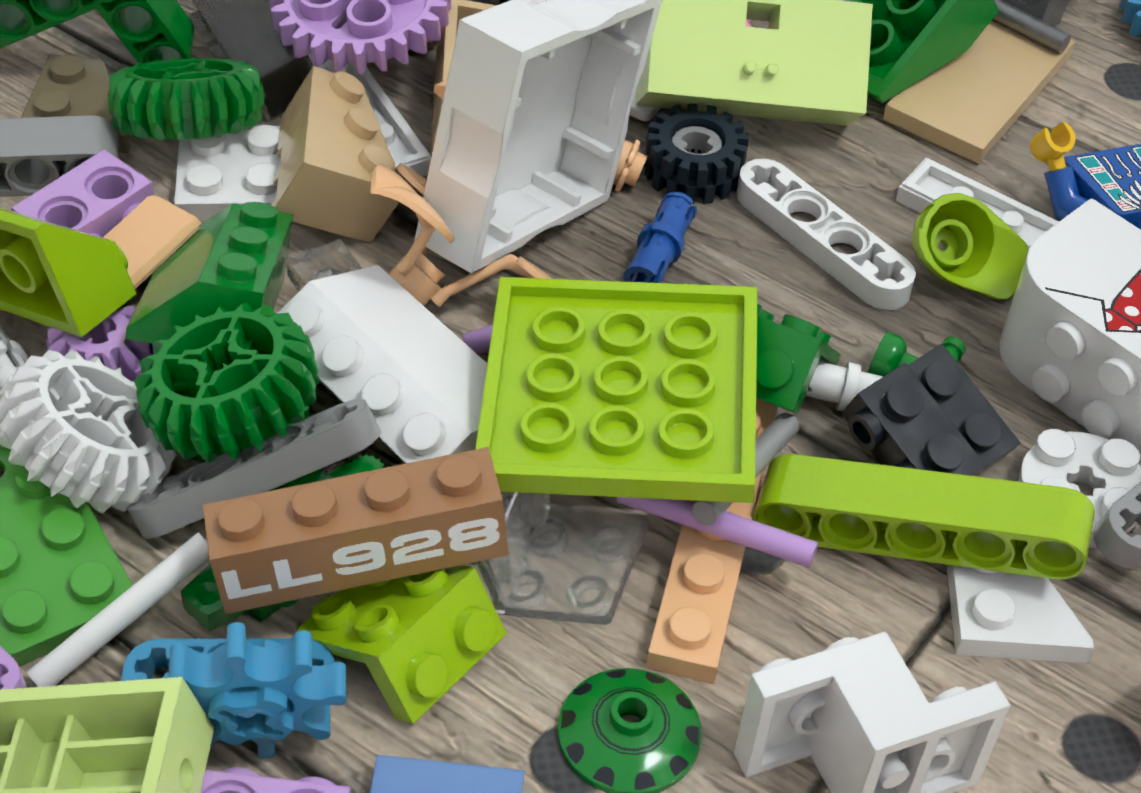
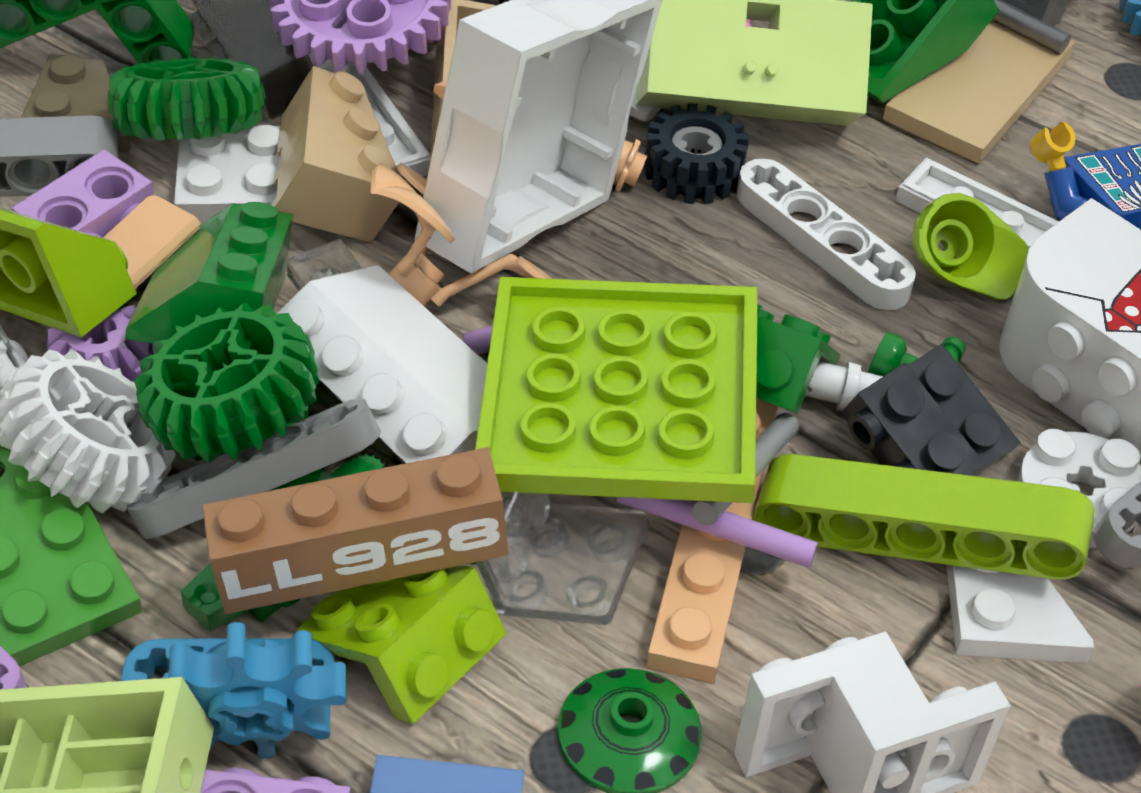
white bar [27,532,209,687] -> none
blue pin [623,192,697,283] -> none

